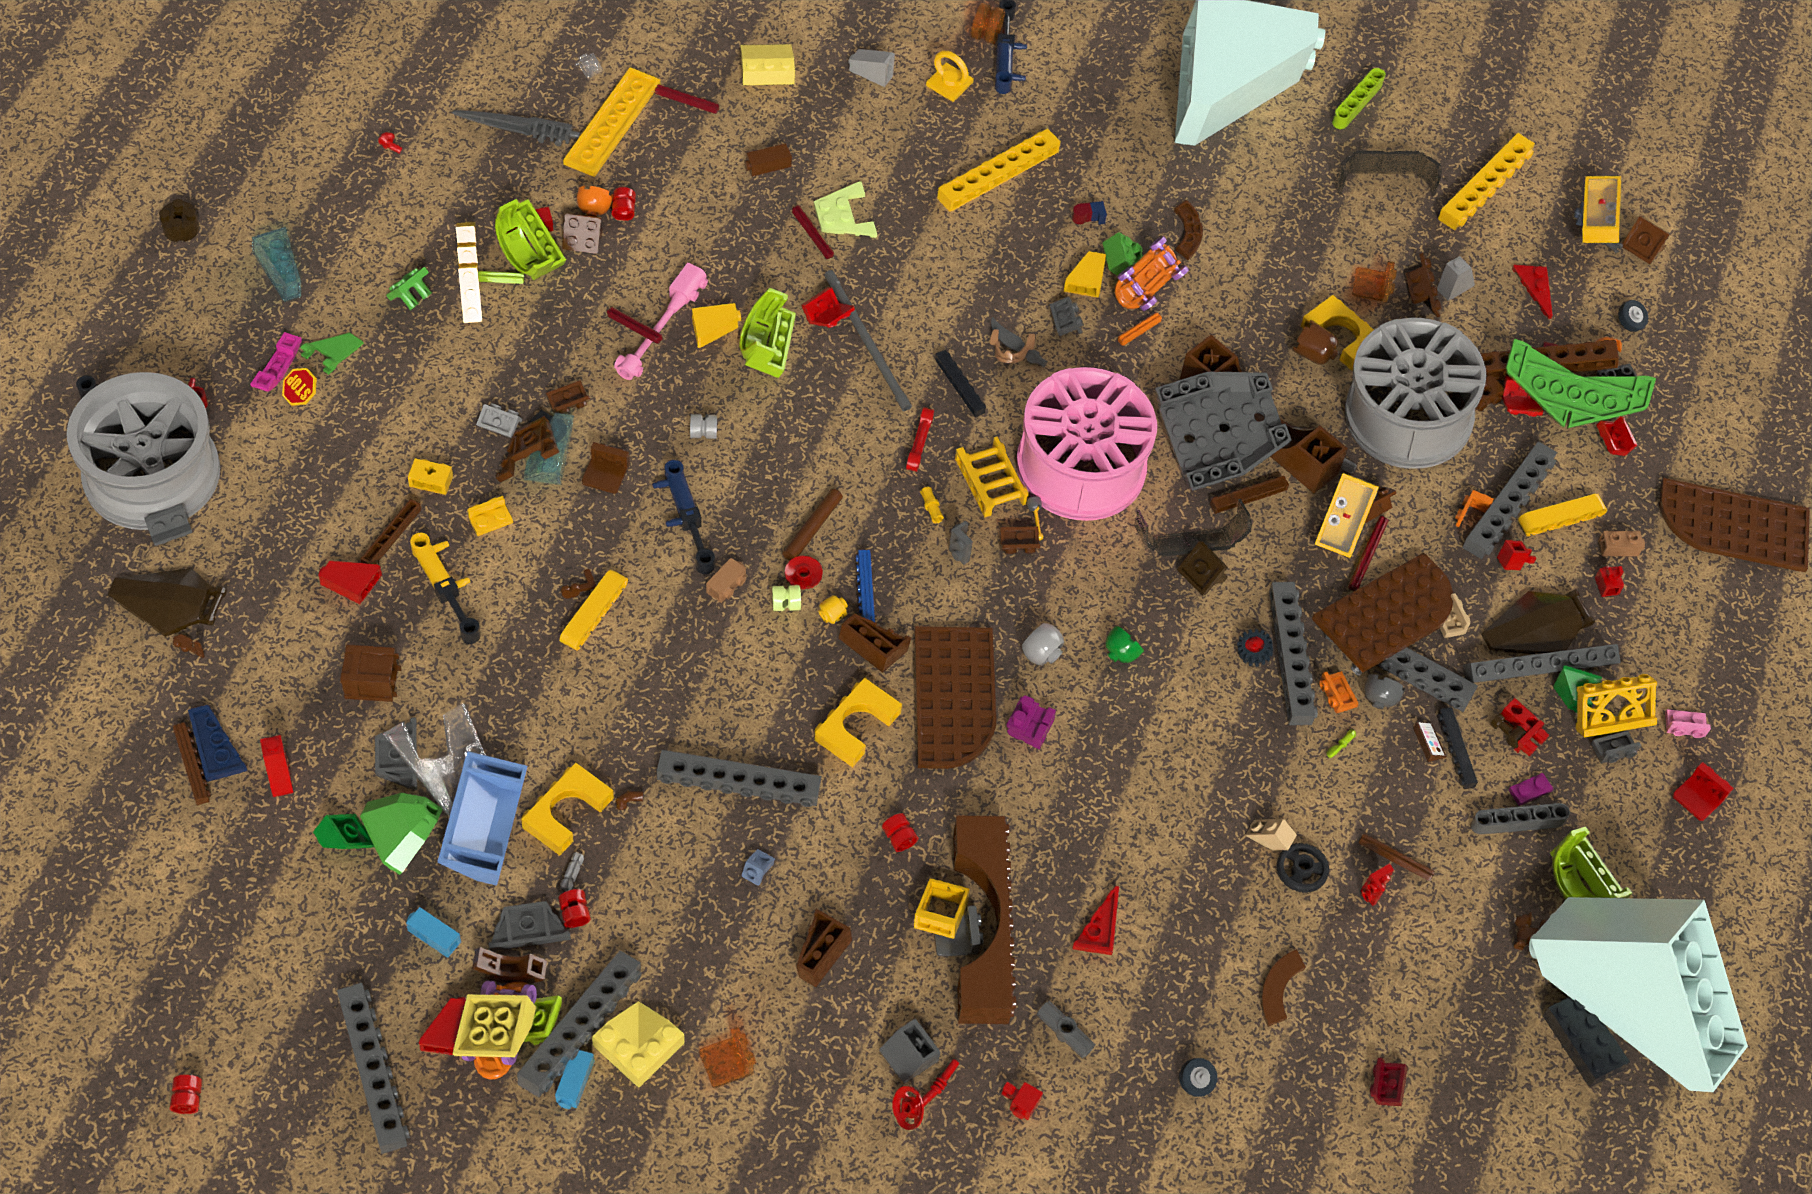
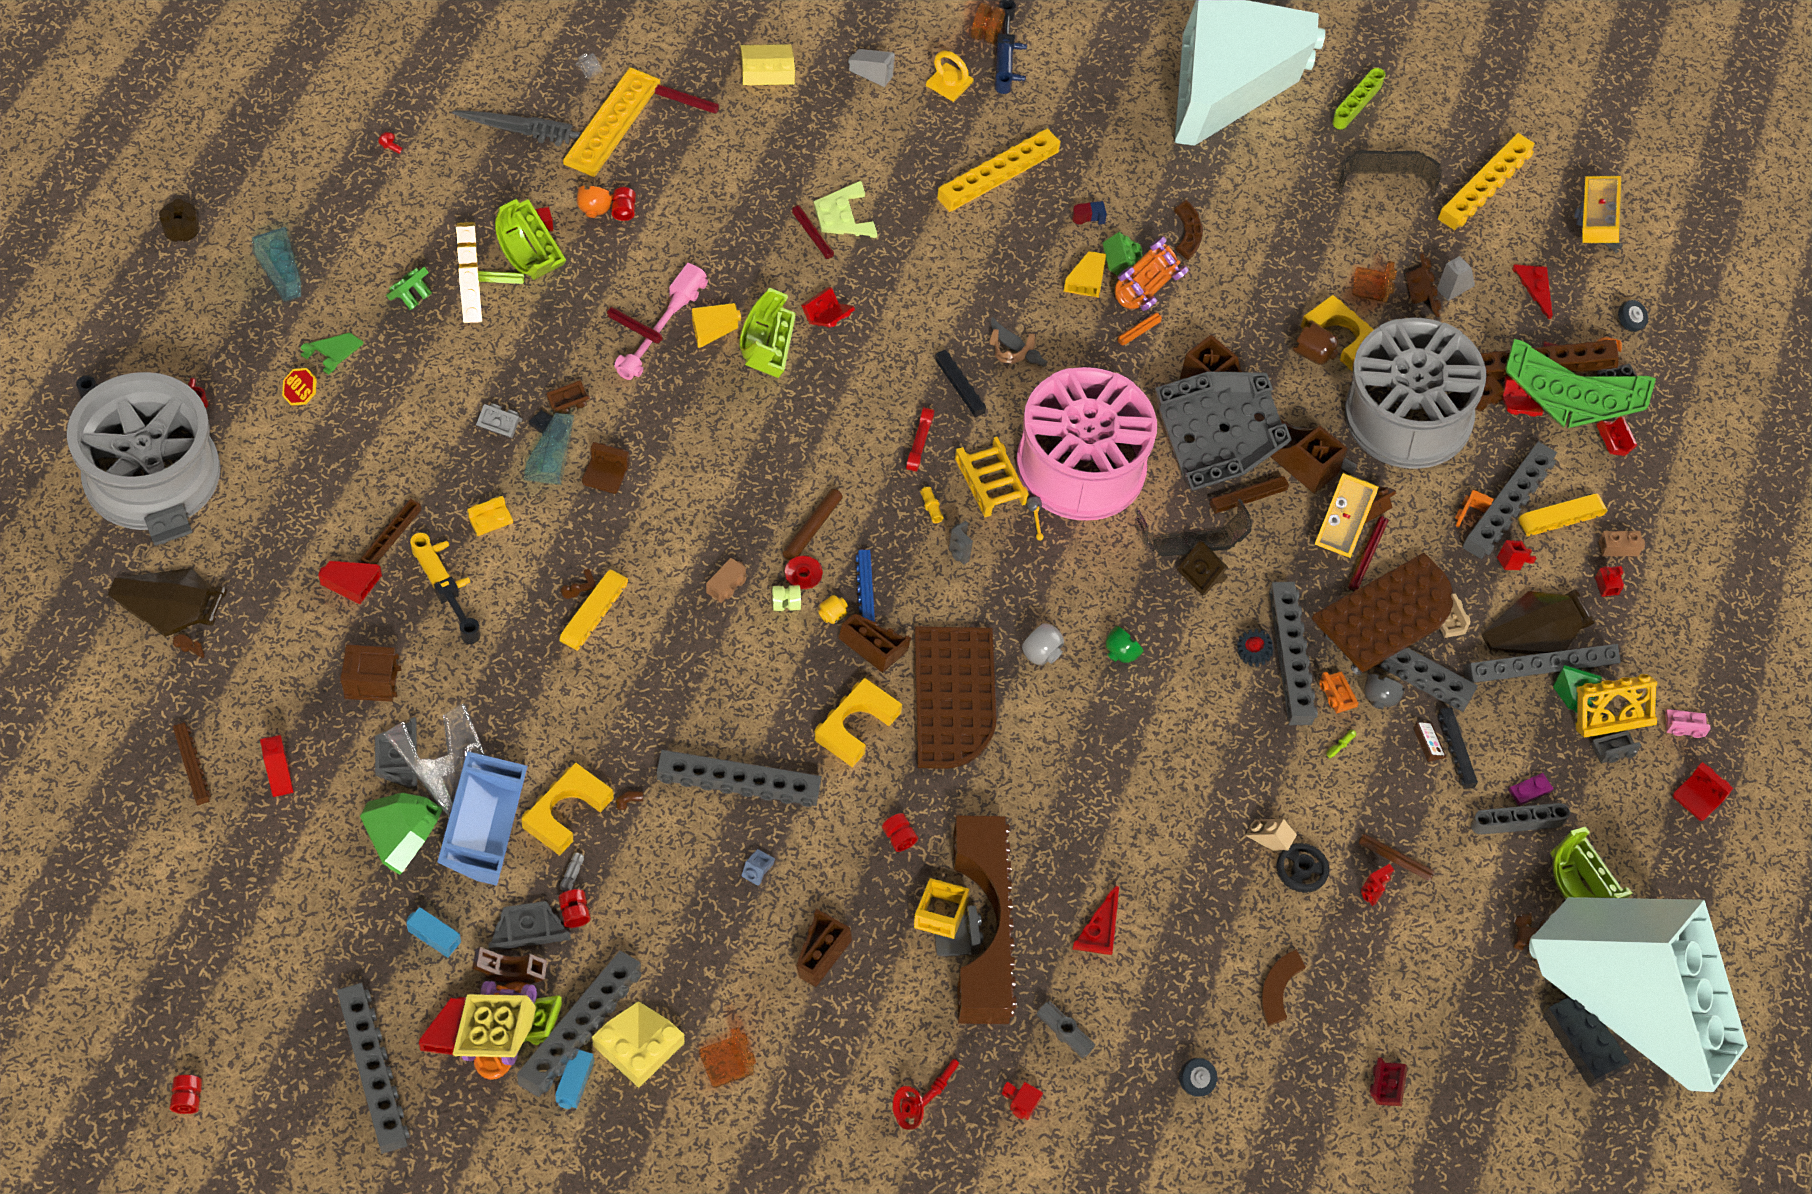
dark blue wing [188,705,248,782] -> none
dark pink slope [251,332,302,392] -> none
green slope [313,814,374,849] -> none
yellow brick [408,458,453,495] -> none
reddish brown wing [496,416,559,482] -> none
bracket [562,213,603,254] -> none
piece [652,460,715,575] -> none
light grey wheel [690,414,717,439] -> none
reddish brown brick [744,143,792,176] -> none
dark grey piece [824,270,912,412] -> none
dark grey slope [879,1018,940,1084] -> none
reddish brown bracket [1000,526,1040,554] -> none
magenta hips [1007,695,1056,750] -> none
dark grey bracket [1049,296,1084,336] -> none
red hips [1490,698,1549,756] -> none
reddish brown bracket [1622,216,1671,264] -> none
reddish brown plate [1660,478,1810,573] -> none

